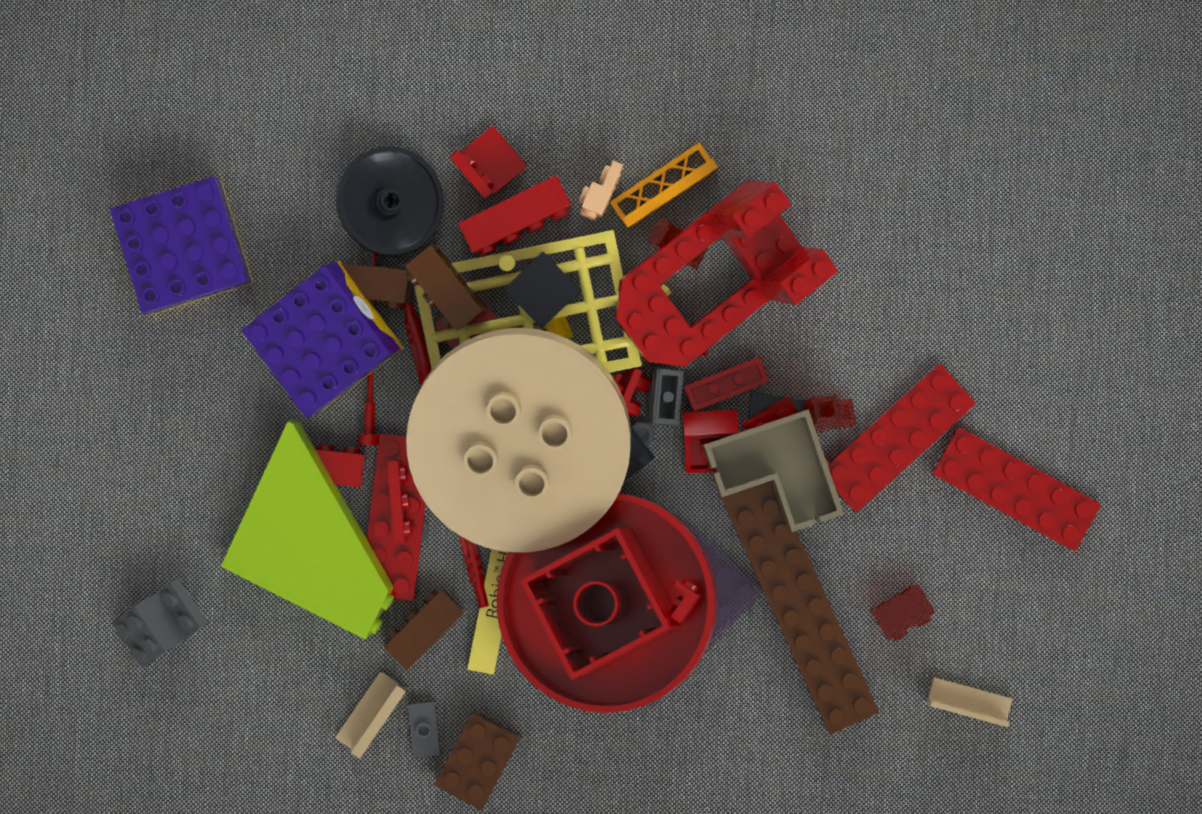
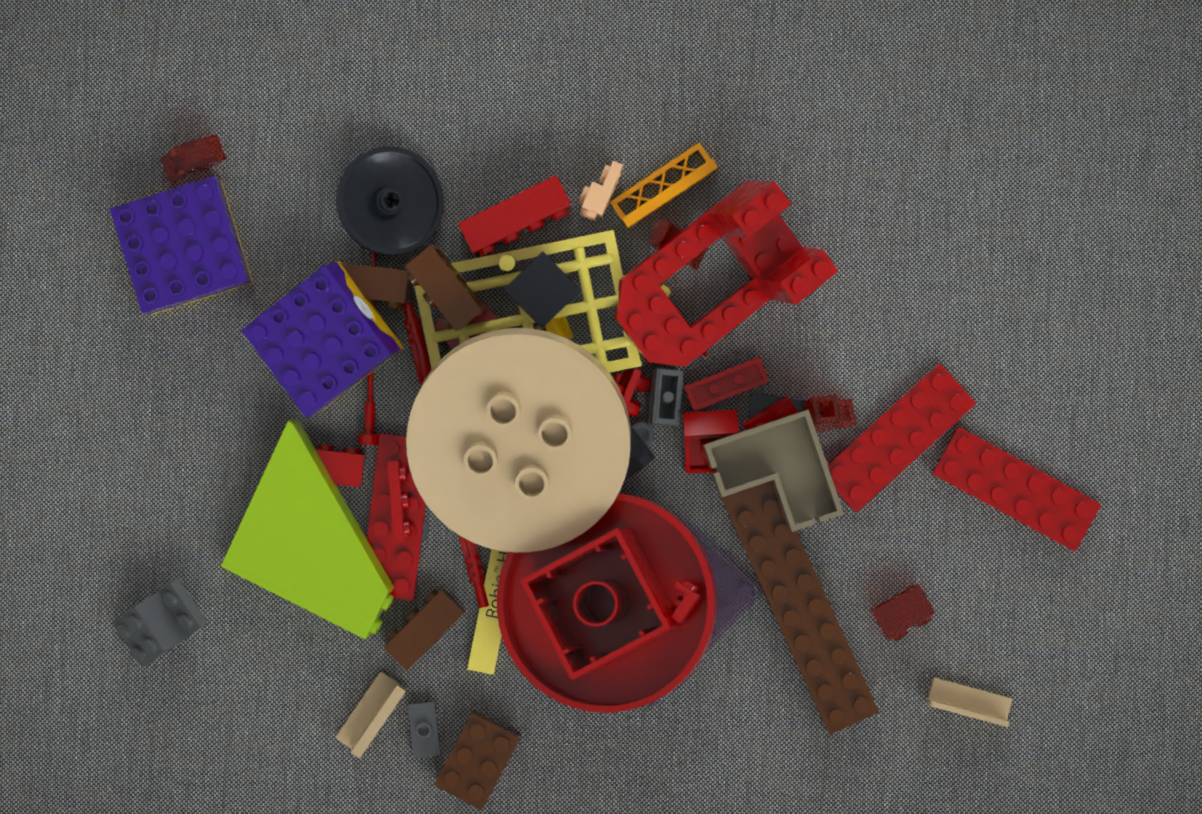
red bracket [450,126,526,201] -> none
none -> clear red brick [160,134,227,183]

